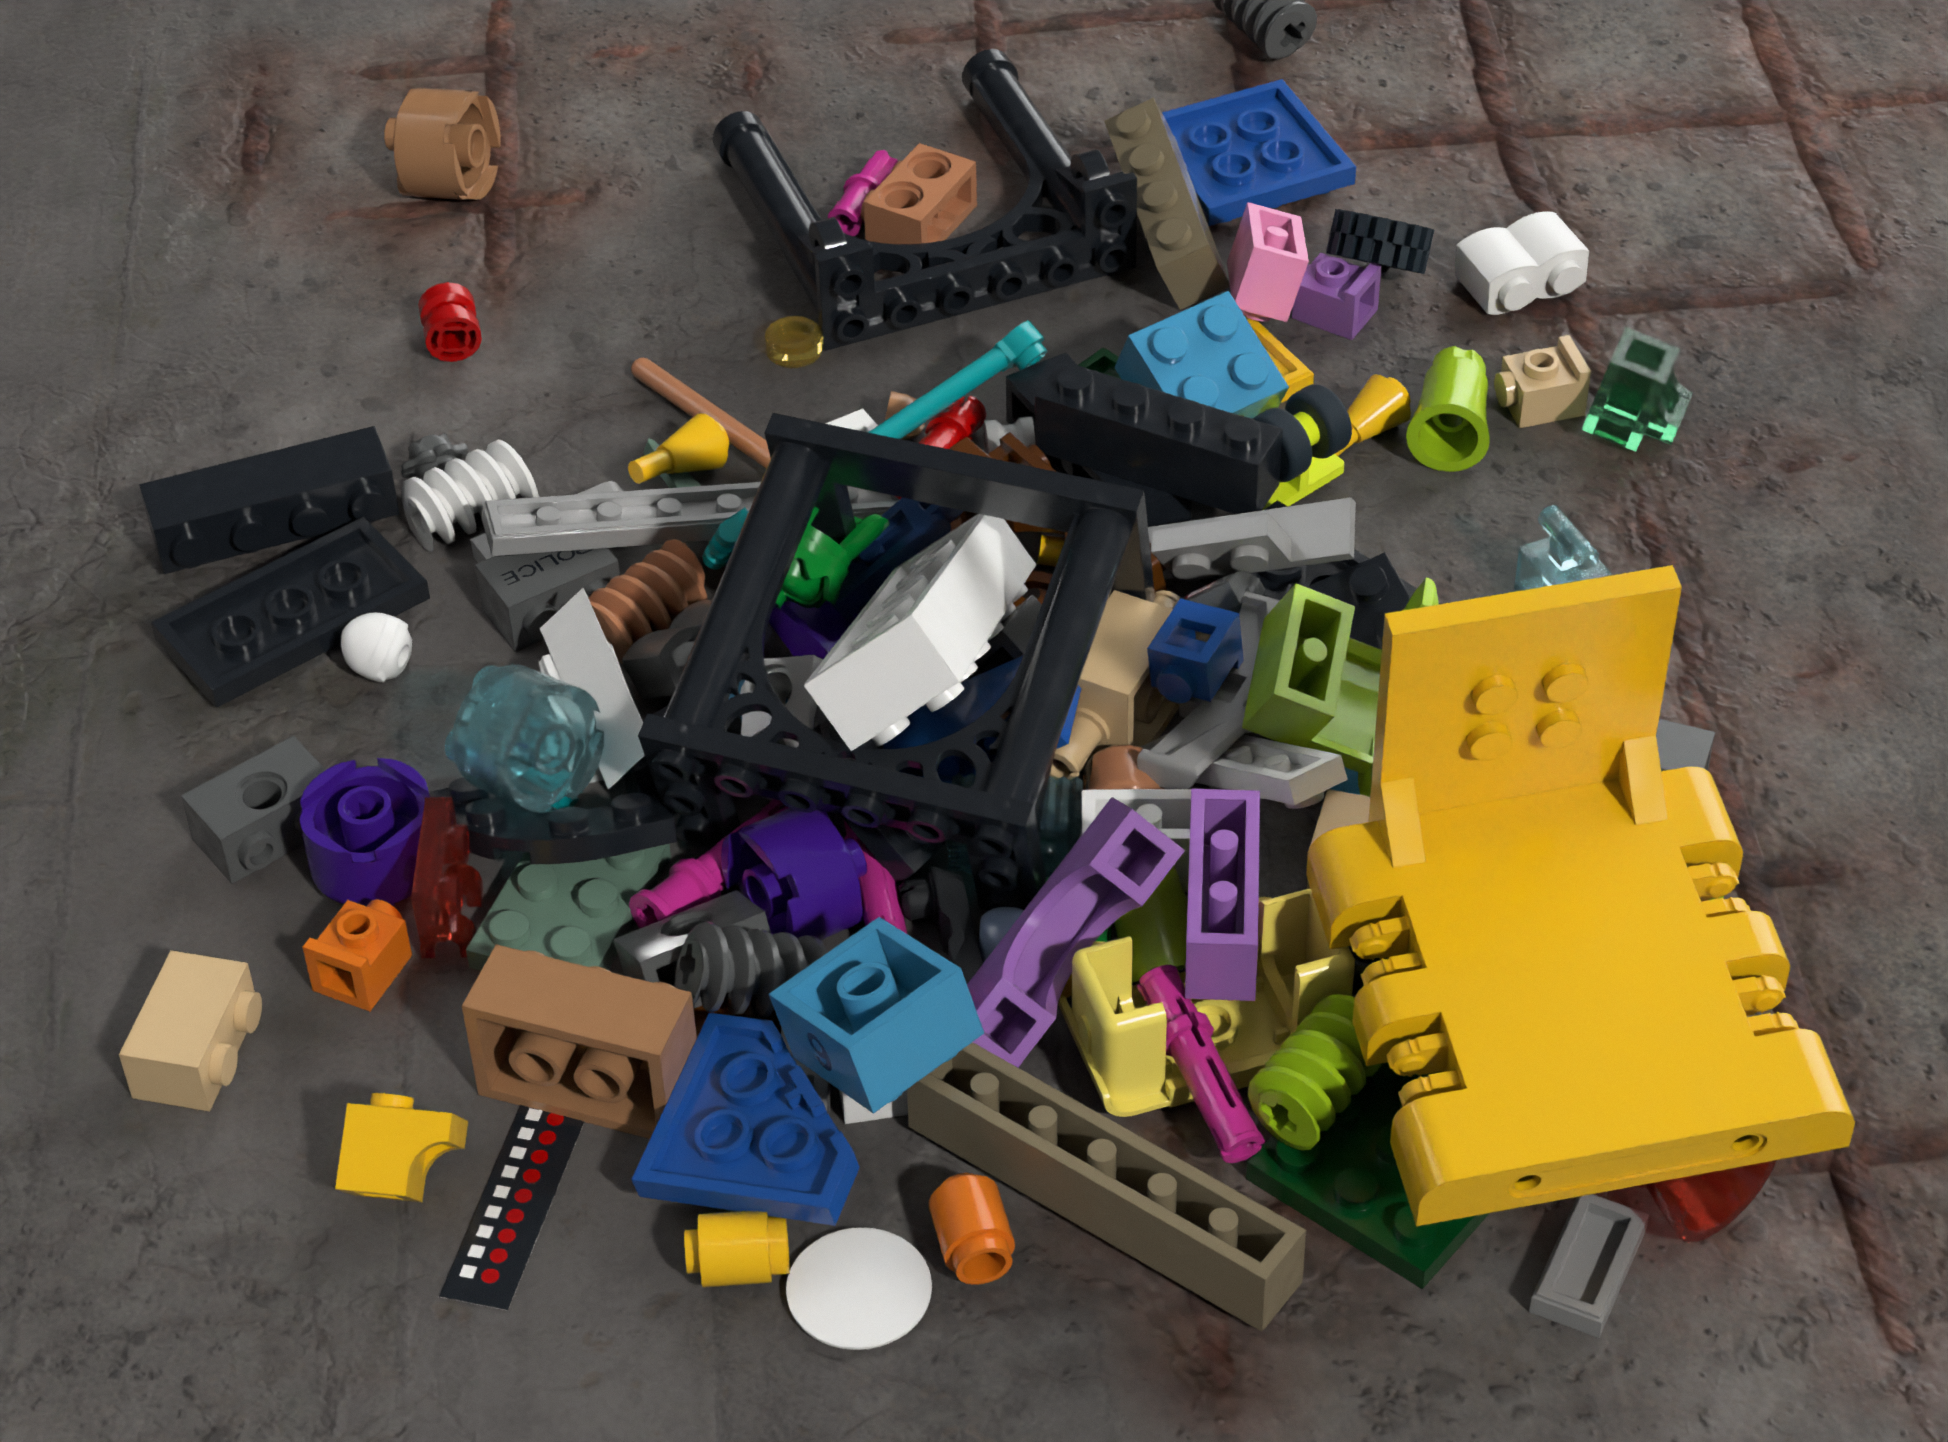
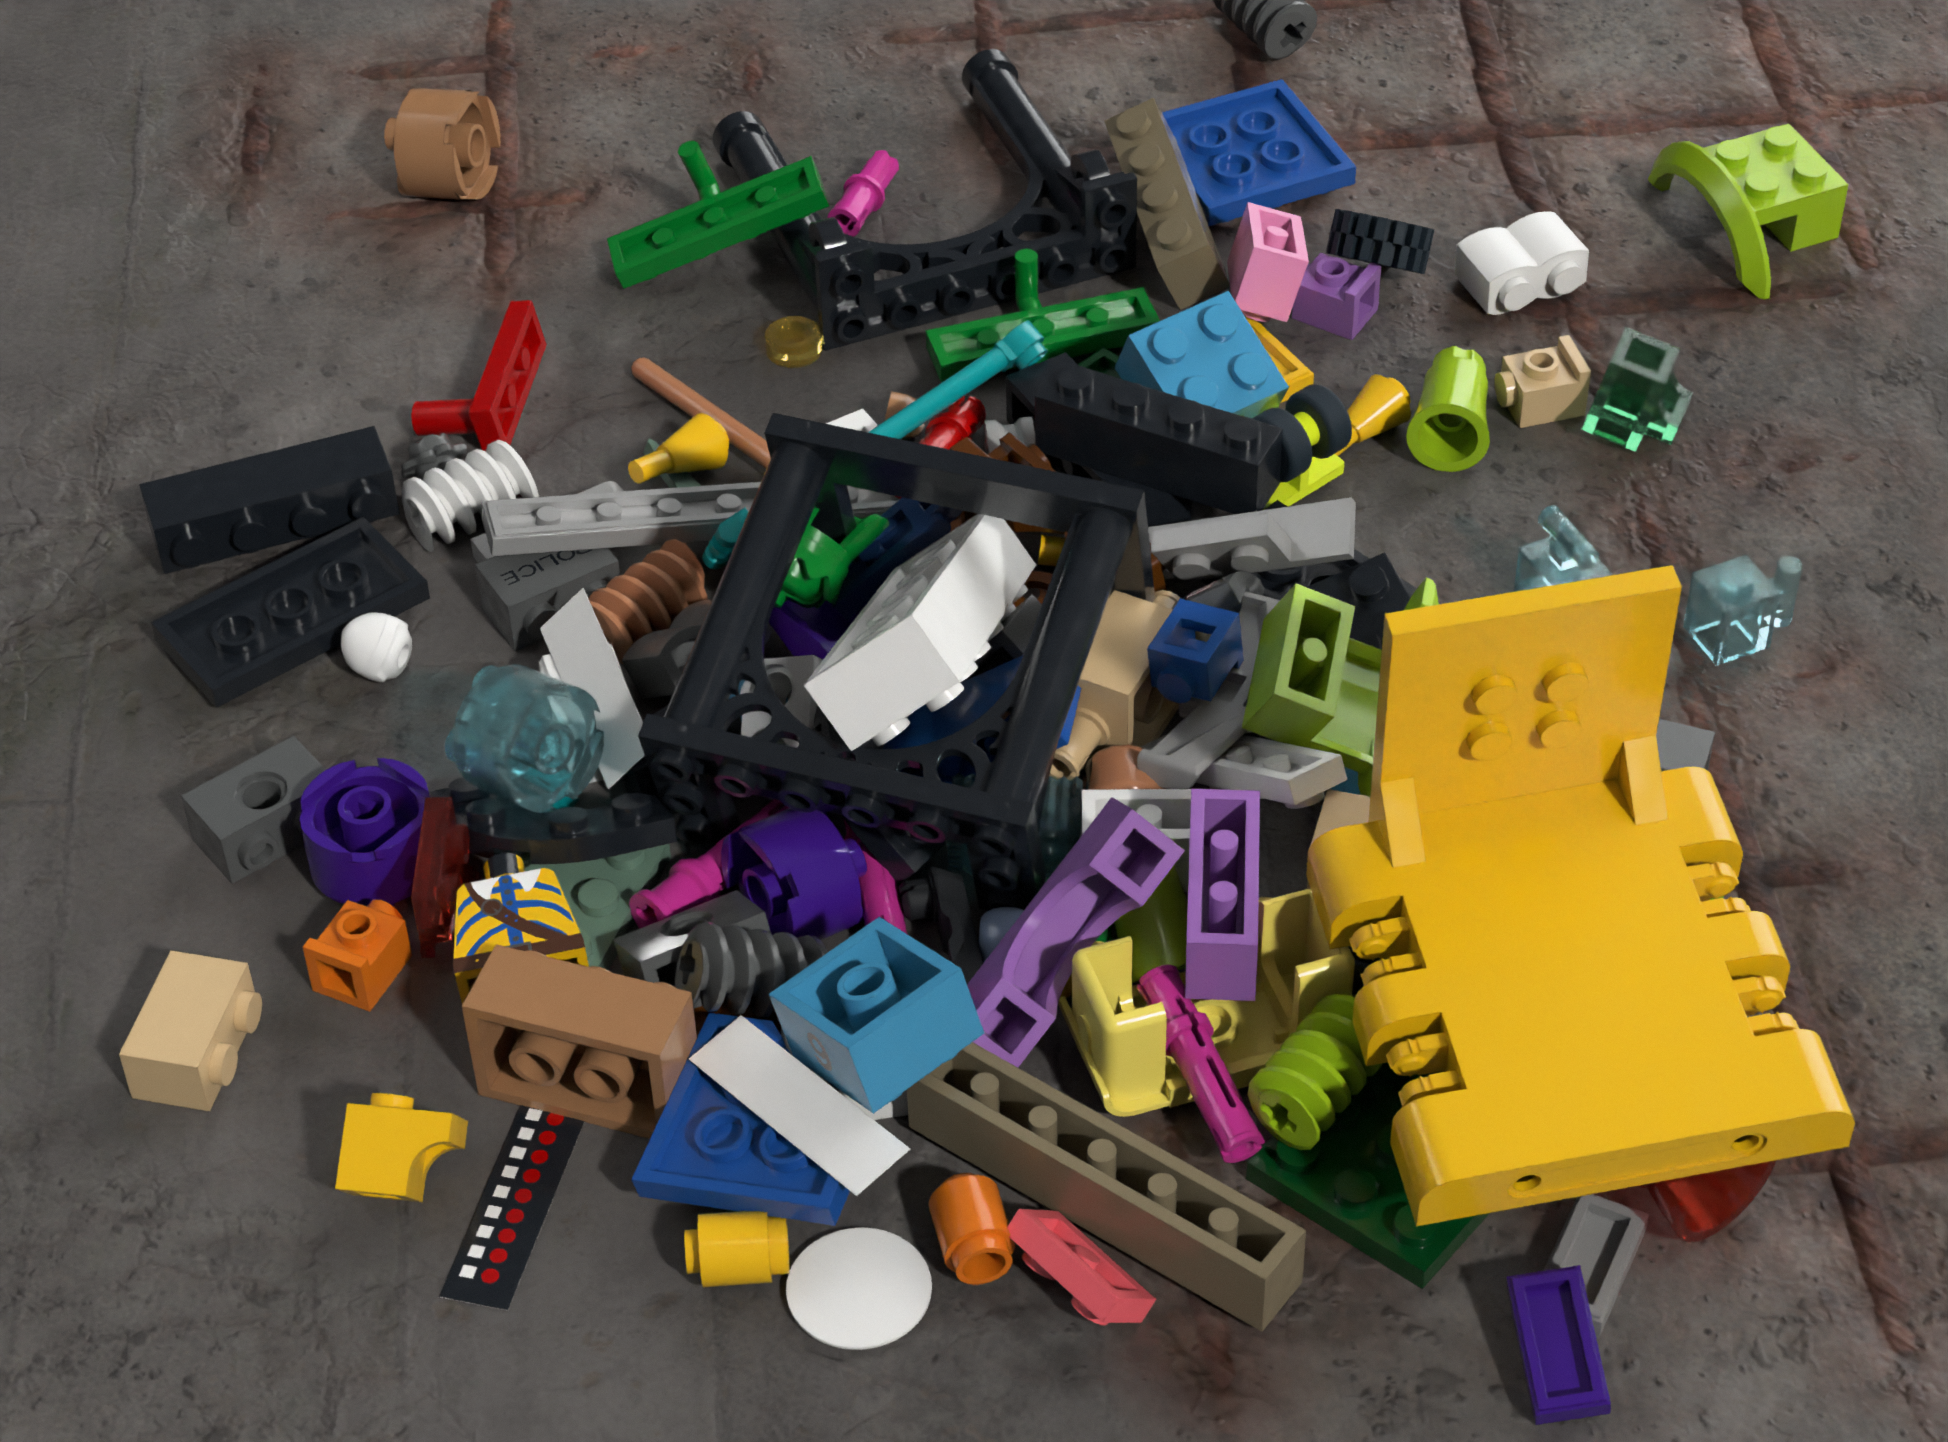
red wheel [418,282,482,362] -> none
nougat brick [861,143,977,244] -> none
none -> red piece [411,300,547,452]
none -> torso [453,853,589,1004]
none -> green plate [607,141,829,289]
none -> white sticker [689,1015,910,1196]
none -> green plate [925,249,1160,383]
none -> coral plate [1007,1209,1156,1326]
none -> dark purple tile [1507,1265,1611,1425]
none -> lime piece [1648,123,1848,300]
none -> clear light blue brick [1683,555,1803,666]

